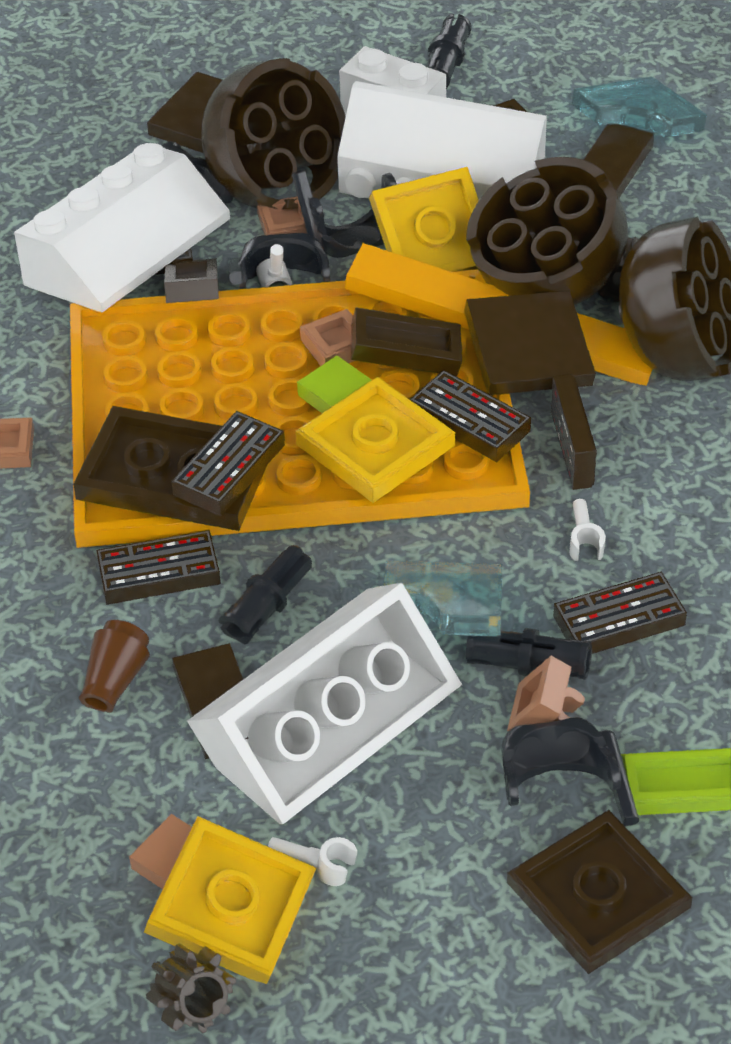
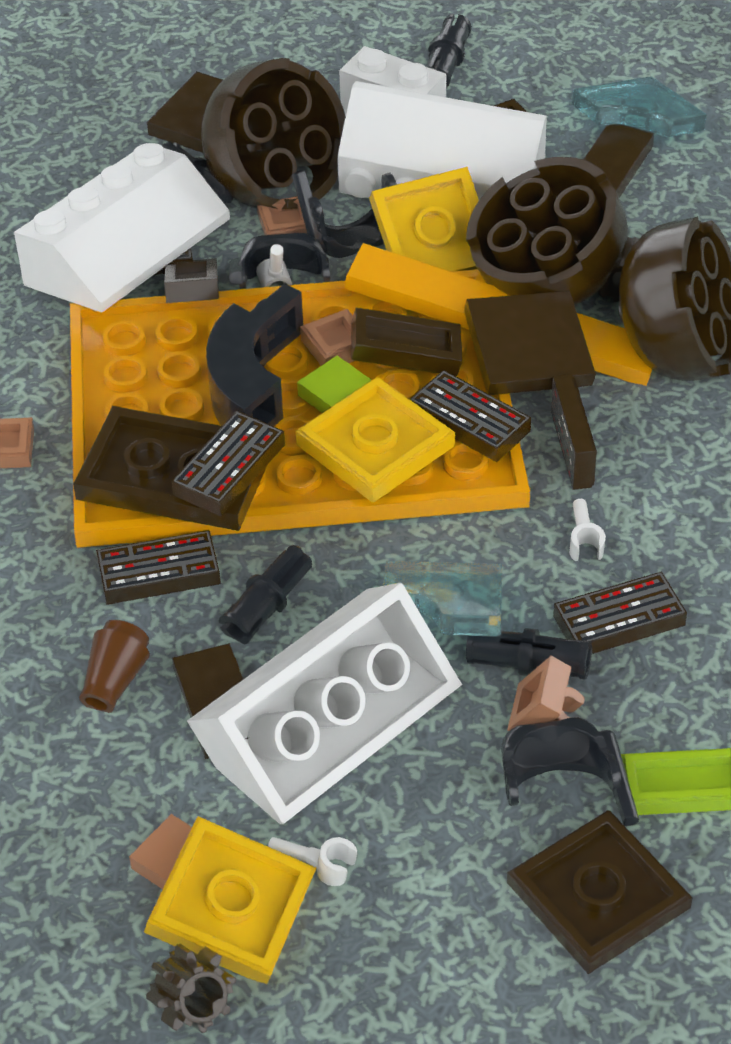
none -> black arch [206,283,303,426]

